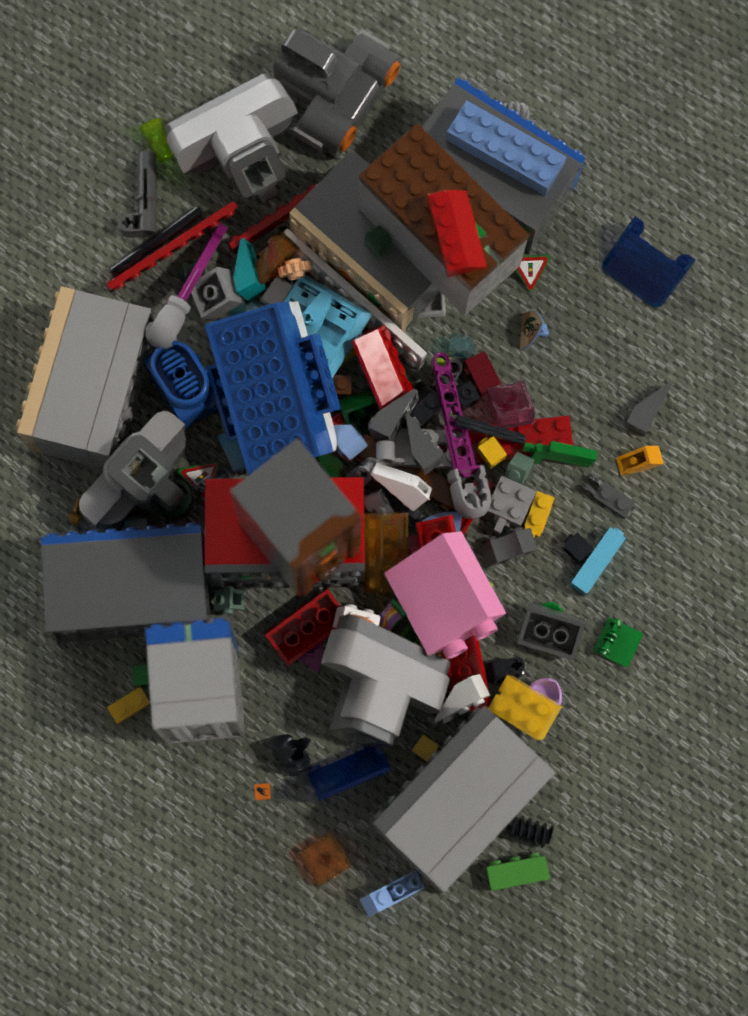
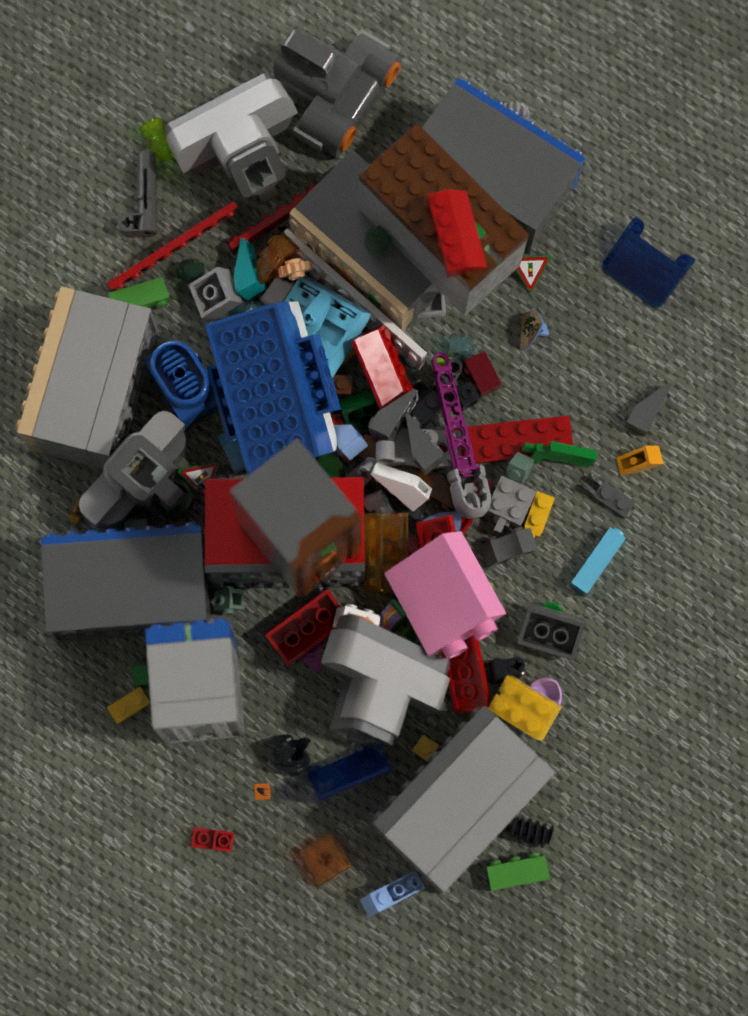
black axle [109,206,203,277] -> none
light grey piece [145,223,228,349] -> none
white slope [434,674,490,723] -> none
medium blue brick [446,100,566,196] -> none
black axle [454,415,526,445] -> none
yellow brick [477,436,507,469] -> none
clear pink brick [487,380,535,429] -> none
black brick [562,532,594,564] -> none
green hinge [593,617,644,668] -> none
none -> bright green brick [108,277,171,309]
none -> red slope [190,827,234,852]

